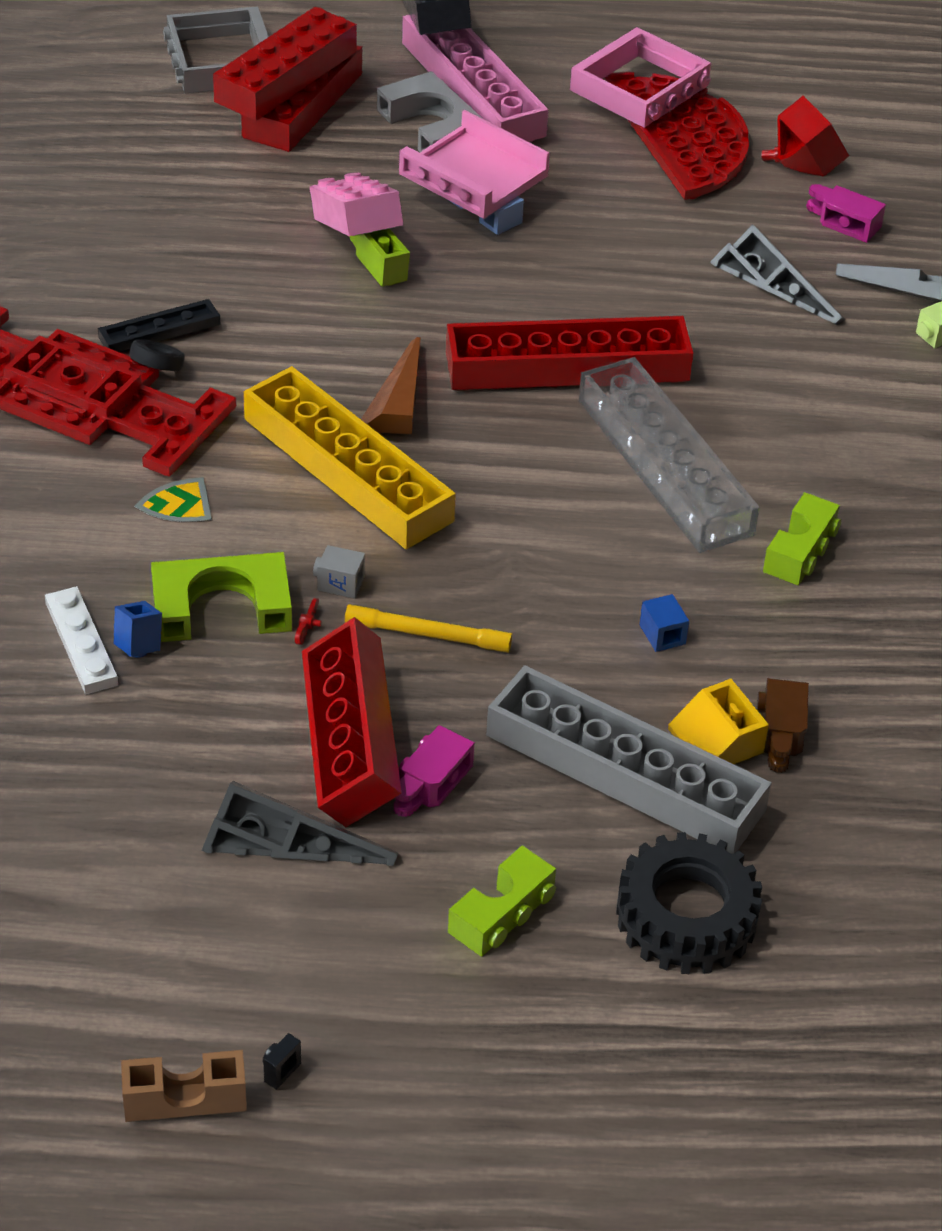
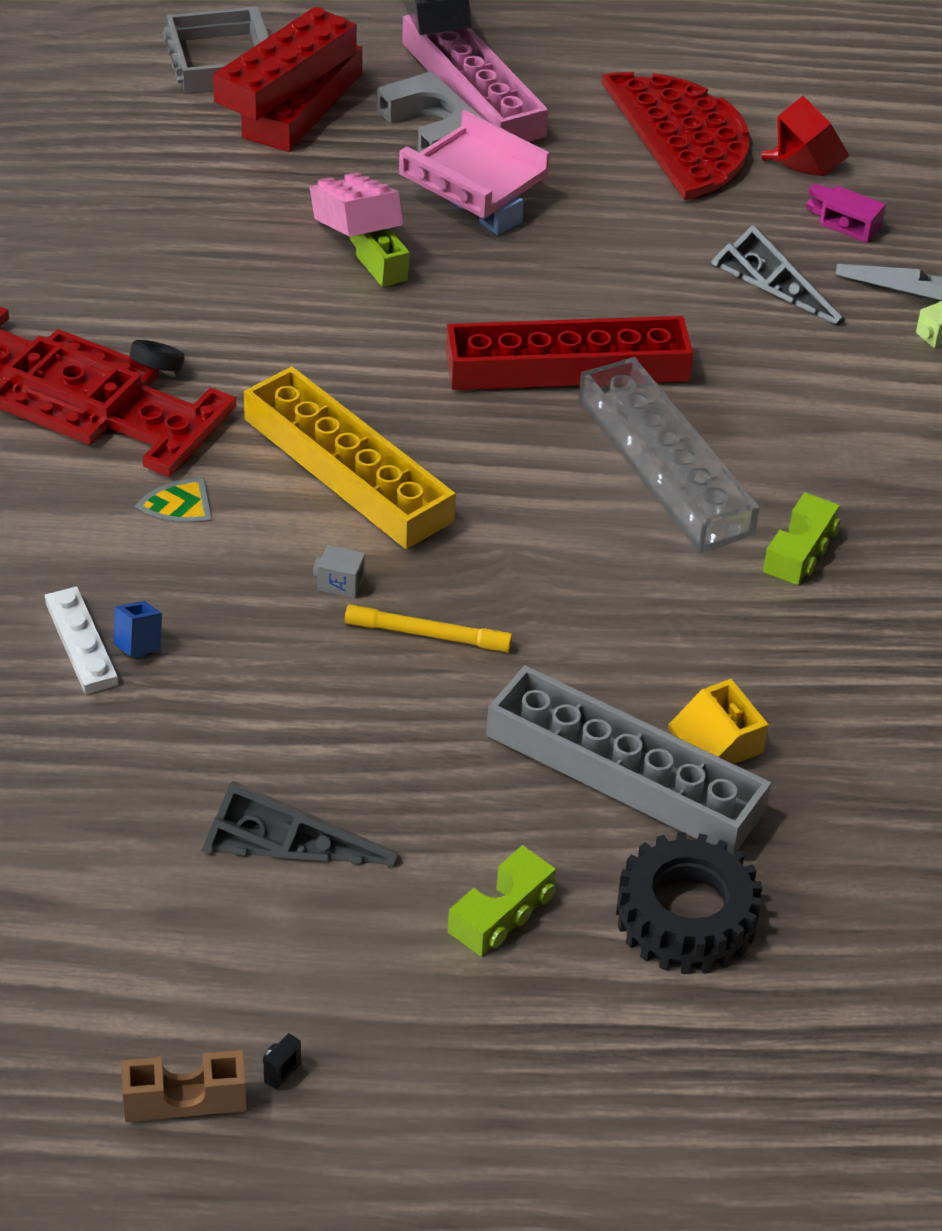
black plate [98,299,221,352] -> none
lime arch [151,552,292,642] -> none
red piece [295,598,322,645] -> none
red brick [302,617,402,827] -> none
dark orange wedge [361,337,421,435] -> none
dark pink hinge [394,725,475,817] -> none
bright pink window [570,27,711,128] -> none
blue brick [639,594,689,652] -> none
reddish brown hinge [757,678,809,773] -> none

